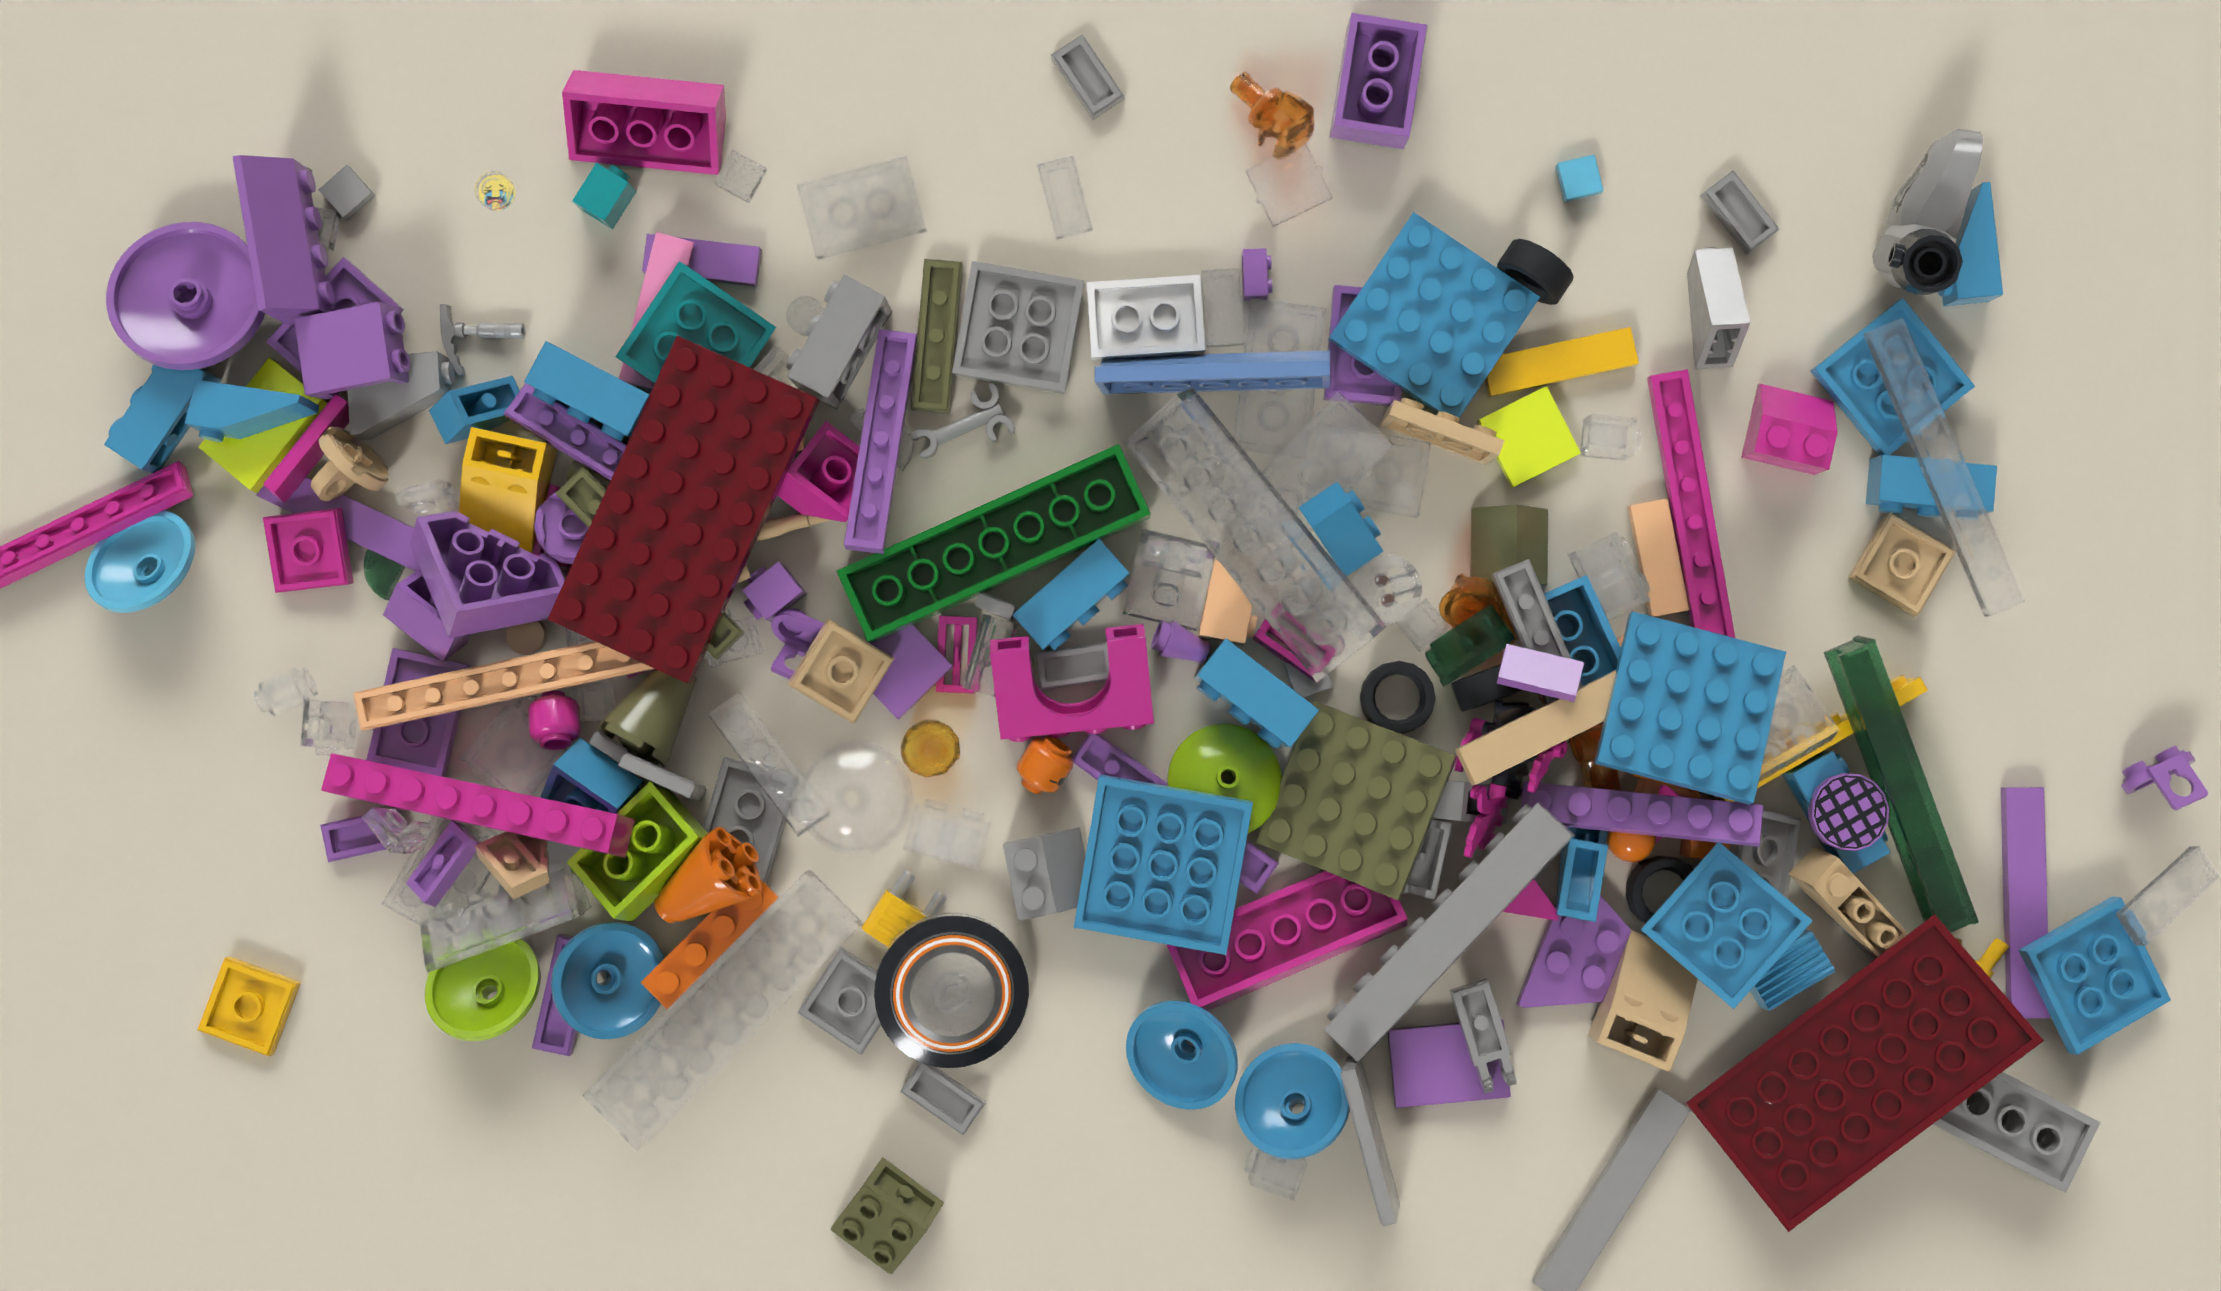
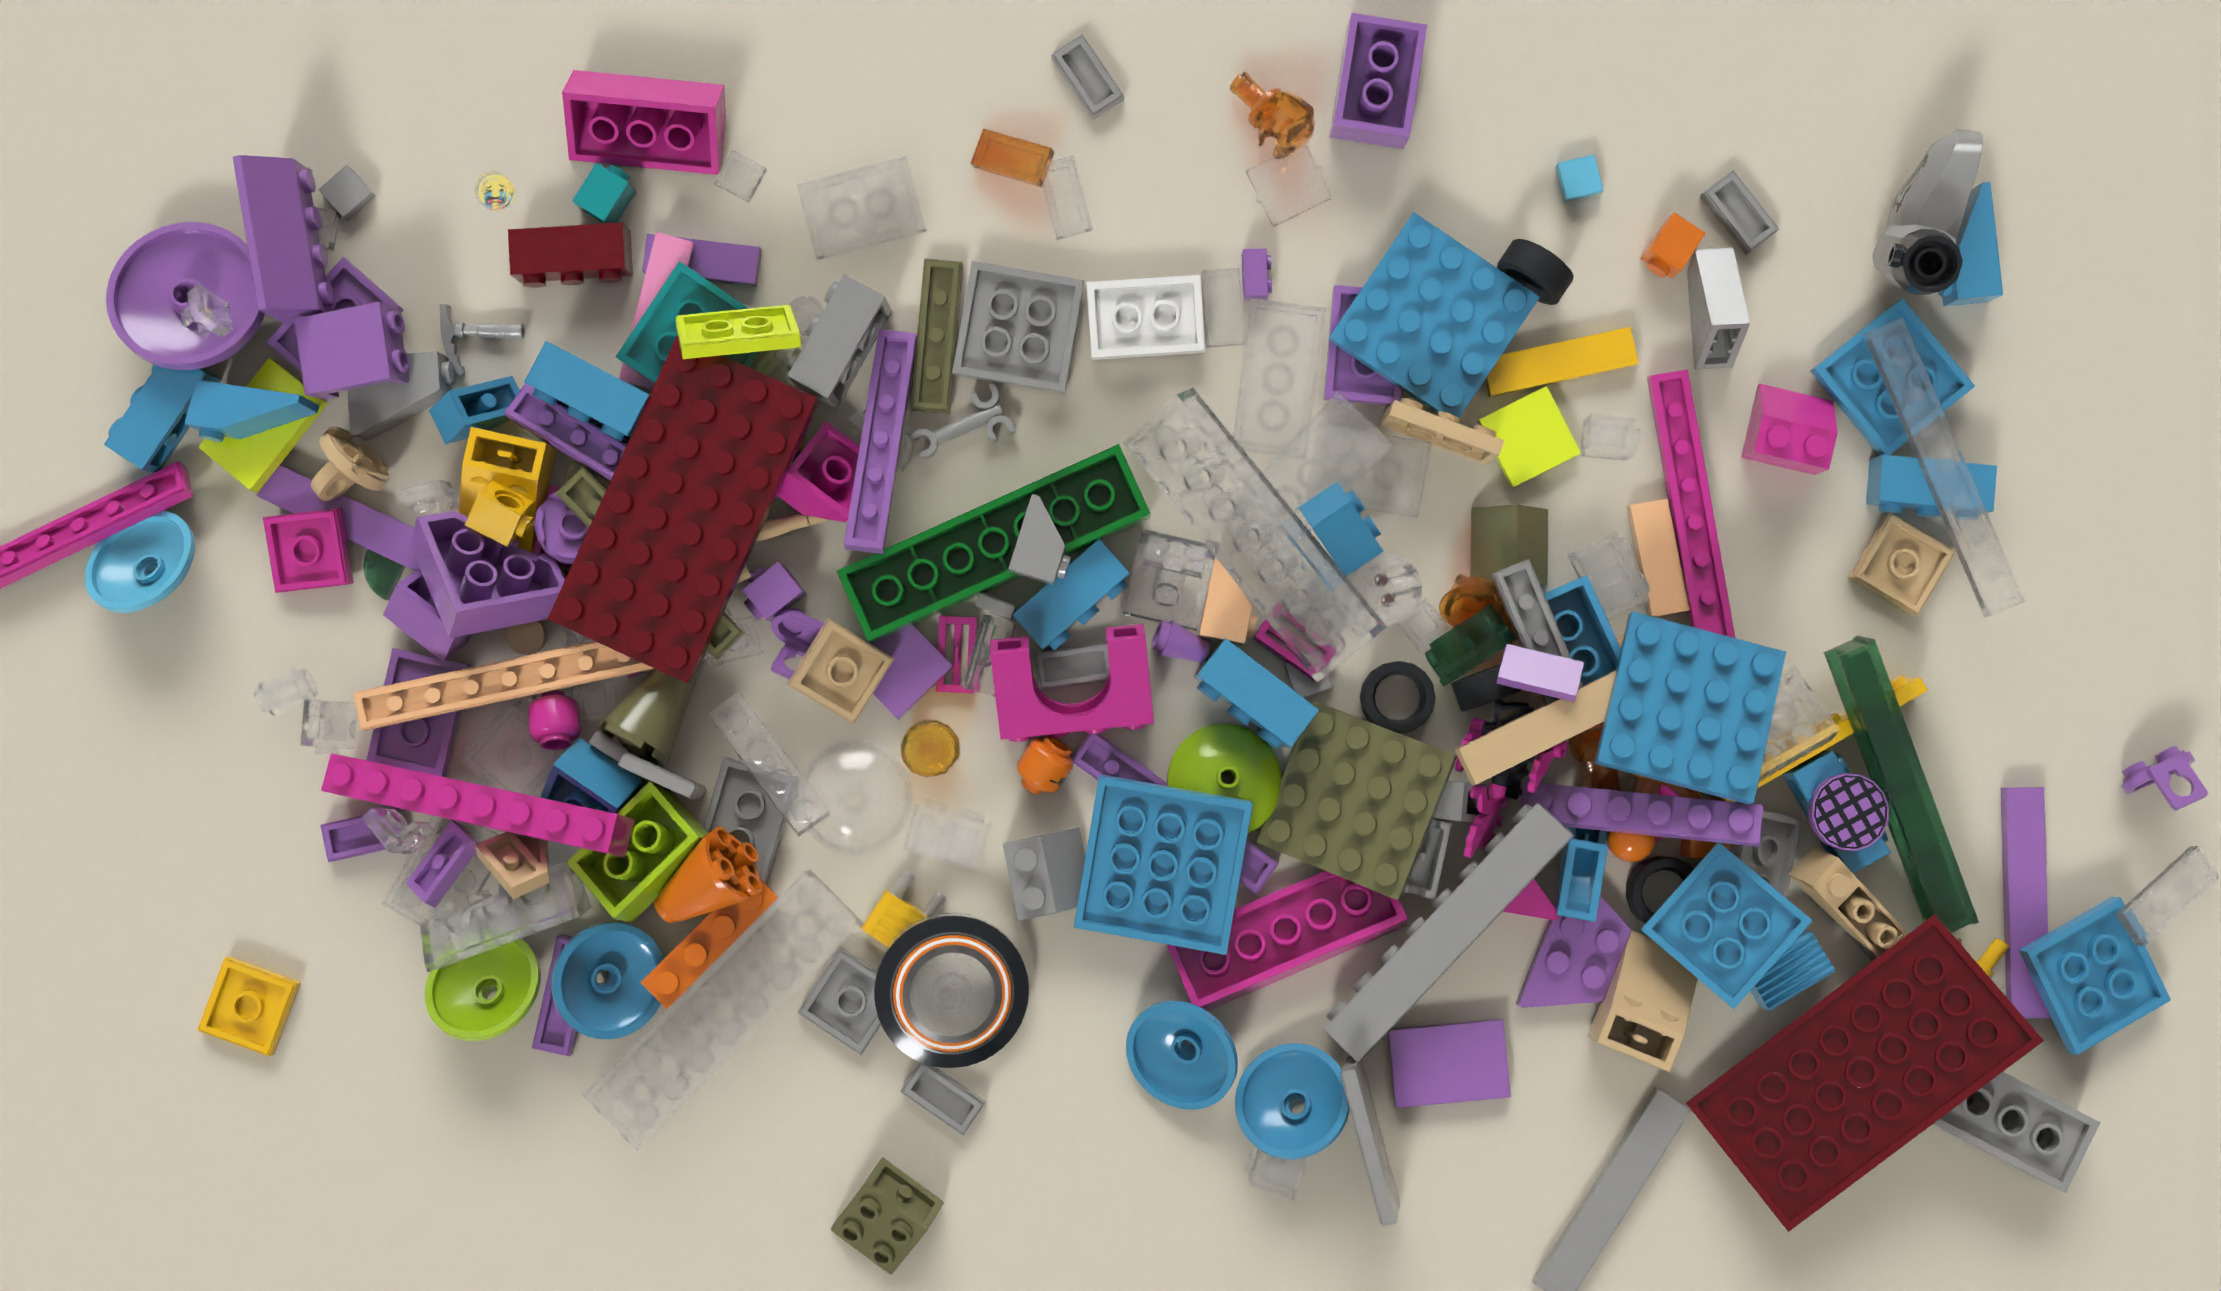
dark pink tile [264,394,350,503] -> none
medium blue arch [1095,350,1331,394] -> none
light grey hinge [1449,979,1517,1093] -> none
none -> clear tile [180,284,233,338]
none -> yellow brick [465,480,534,547]
none -> dark red brick [508,222,633,288]
none -> neon yellow tile [675,305,801,359]
none -> clear orange tile [970,128,1055,188]
none -> light grey slope [1008,494,1071,586]
none -> orange brick [1640,212,1706,279]

